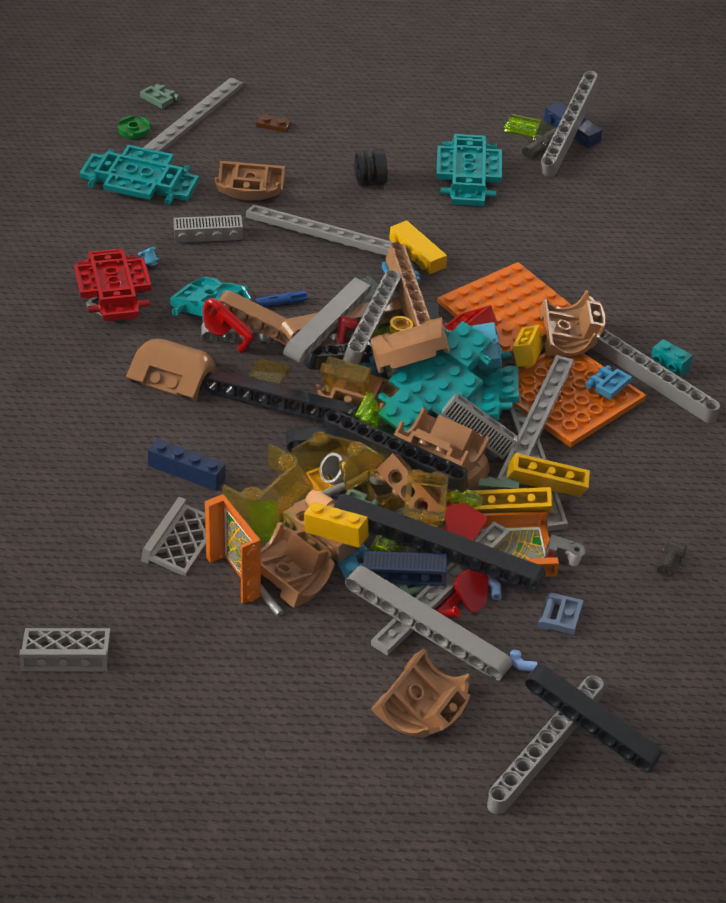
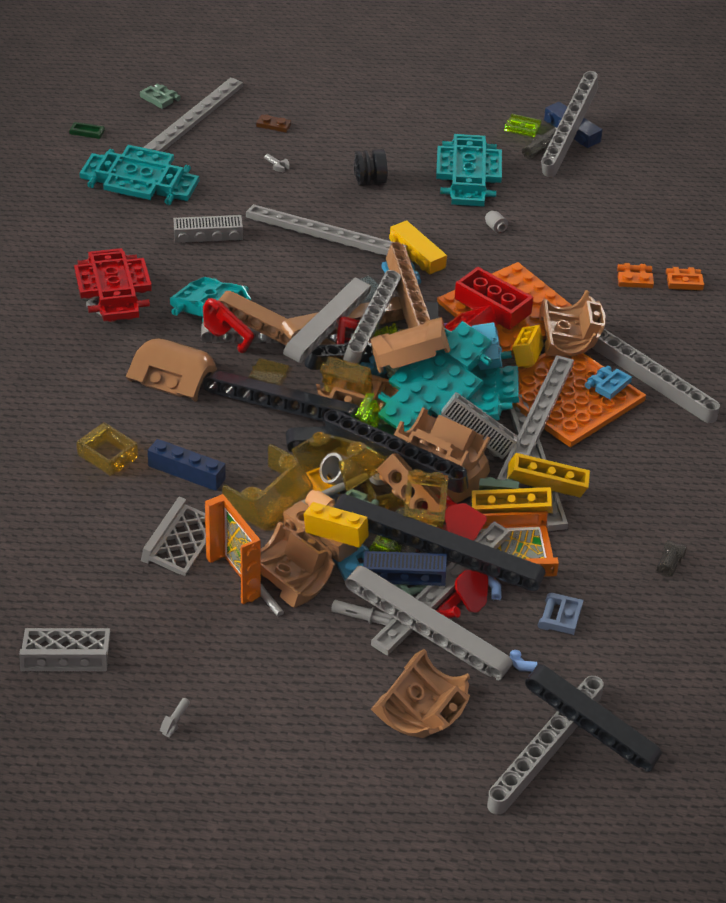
green plate [118,116,150,140] -> none
medium azure brick [138,246,159,268] -> none
medium nougat piece [215,161,285,200] -> none
clear neon green plate [248,499,279,542] -> none
blue axle [255,291,307,308] -> none
piece [389,316,413,334] -> none
clear neon green plate [442,490,483,508] -> none
dark grey leg [544,535,586,566] -> none
teal brick [651,339,693,378] -> none
none -> dark green tile [69,122,105,139]
none -> clear yellow window [77,422,138,476]
none -> light grey bar [160,698,190,737]
none -> light grey bar [264,154,289,172]
none -> light grey axle [331,600,393,625]
none -> red brick [454,267,534,330]
none -> light grey brick [485,211,508,233]
none -> orange plate [617,263,654,288]
none -> orange plate [666,267,704,290]

